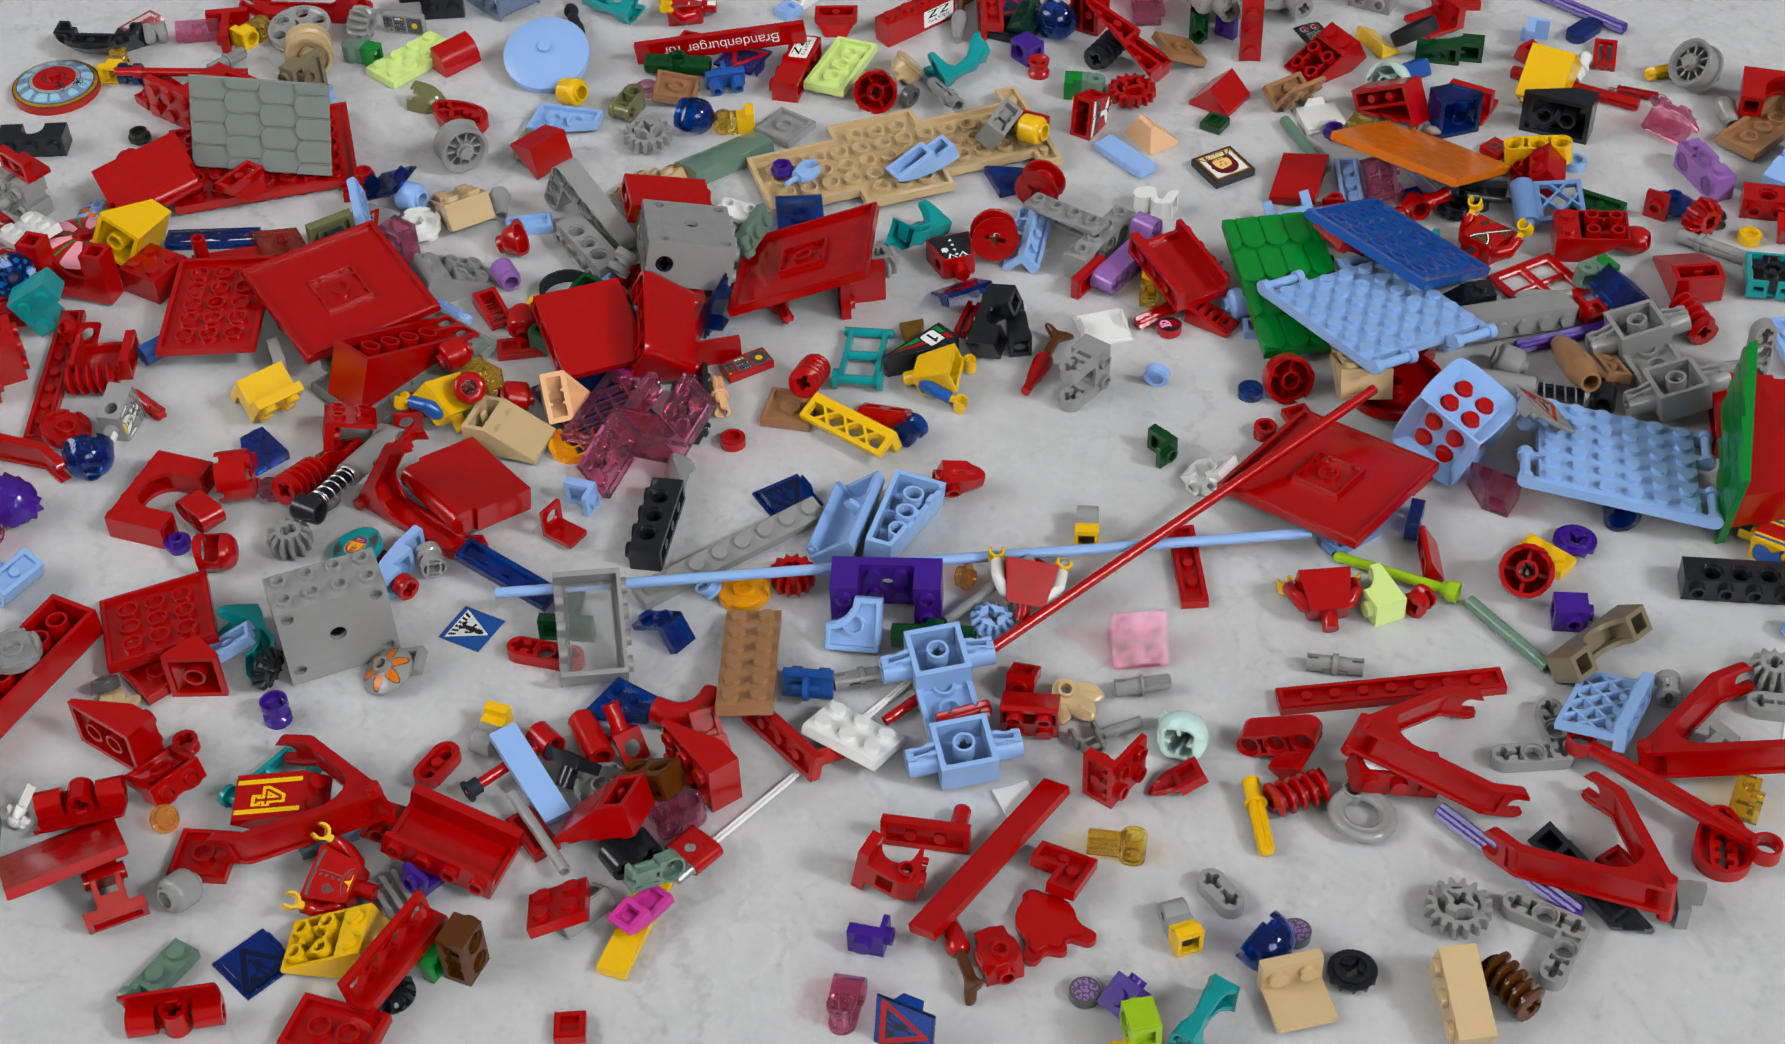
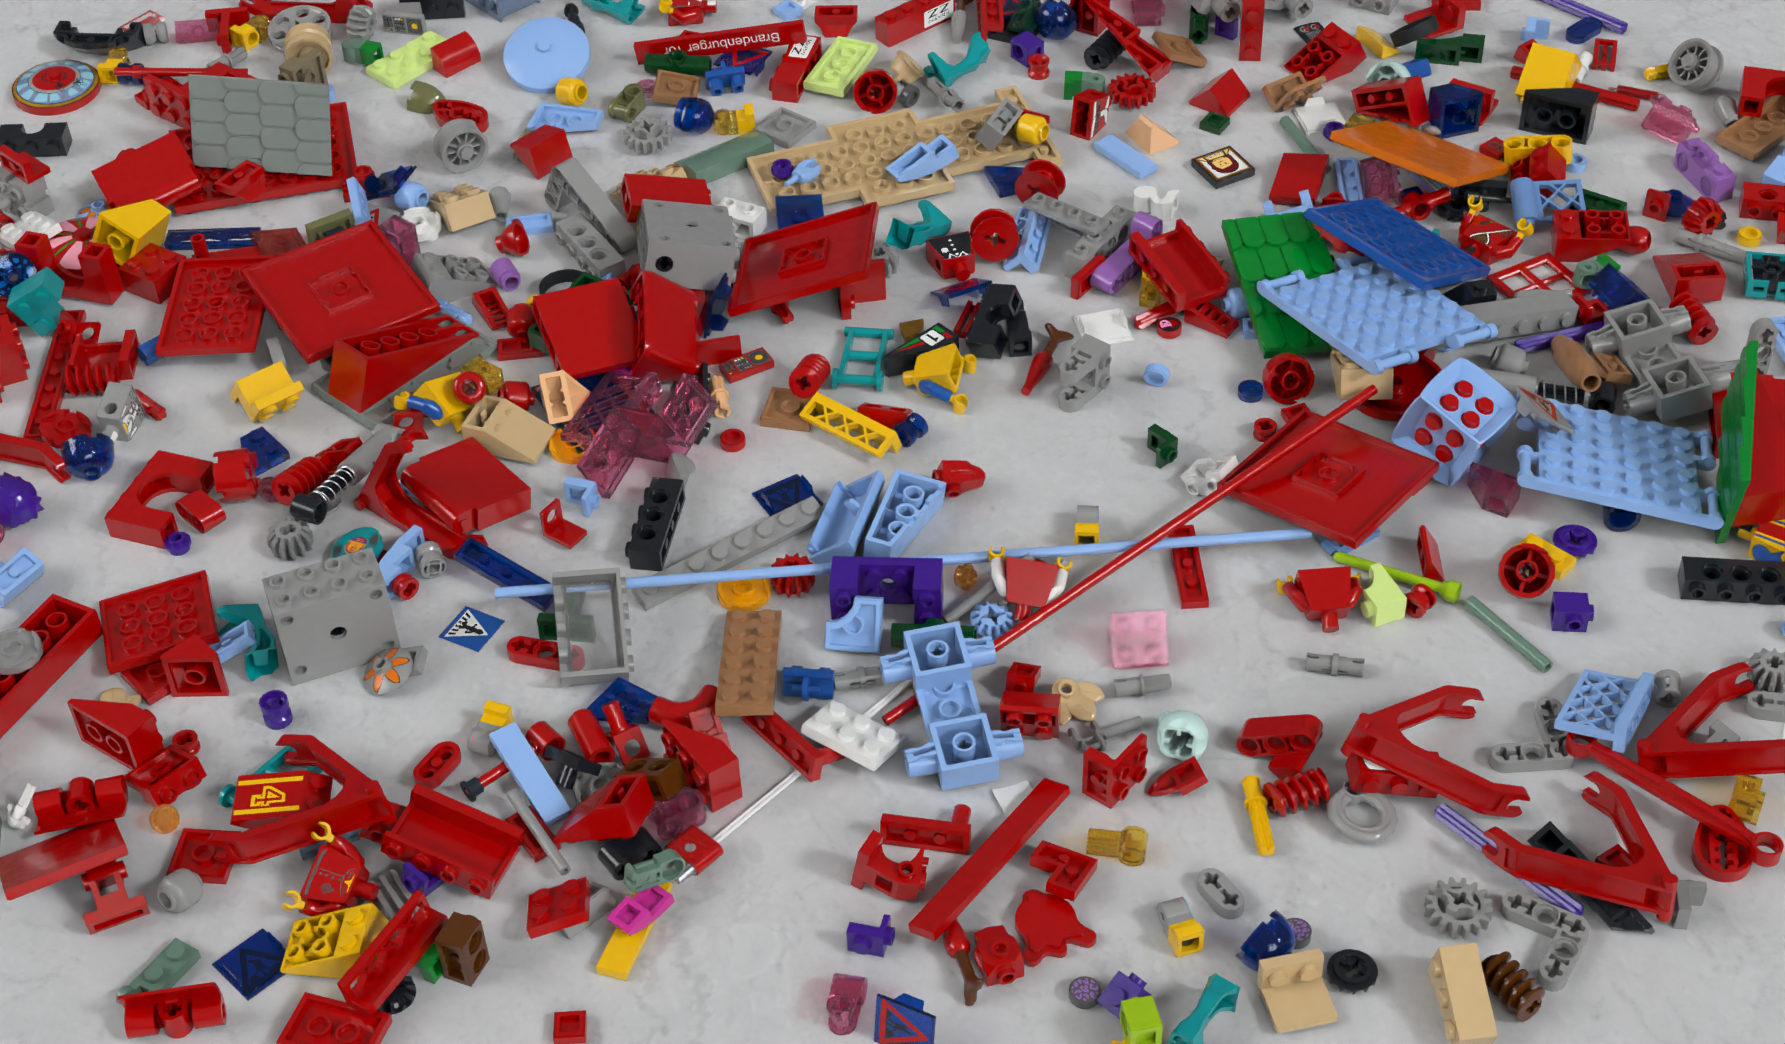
dark grey tile [90,675,121,694] -> none
pearl dark grey plate [128,126,151,146] -> none
red helmet [192,533,239,572] -> none
black gear [251,647,284,691] -> none
red bracket [322,402,378,451] -> none
red head [435,336,474,372] -> none
light grey wheel [606,246,639,279] -> none
clear blue bracket [632,609,696,654] -> none
light blue bush [695,582,722,600] -> none
sand green plate [735,203,773,259] -> none
red axle [935,699,992,722] -> none
red tile [1275,667,1508,716] -> none
clear blue beam [1403,498,1426,542] -> none
dark tan arch [1545,604,1653,683] -> none

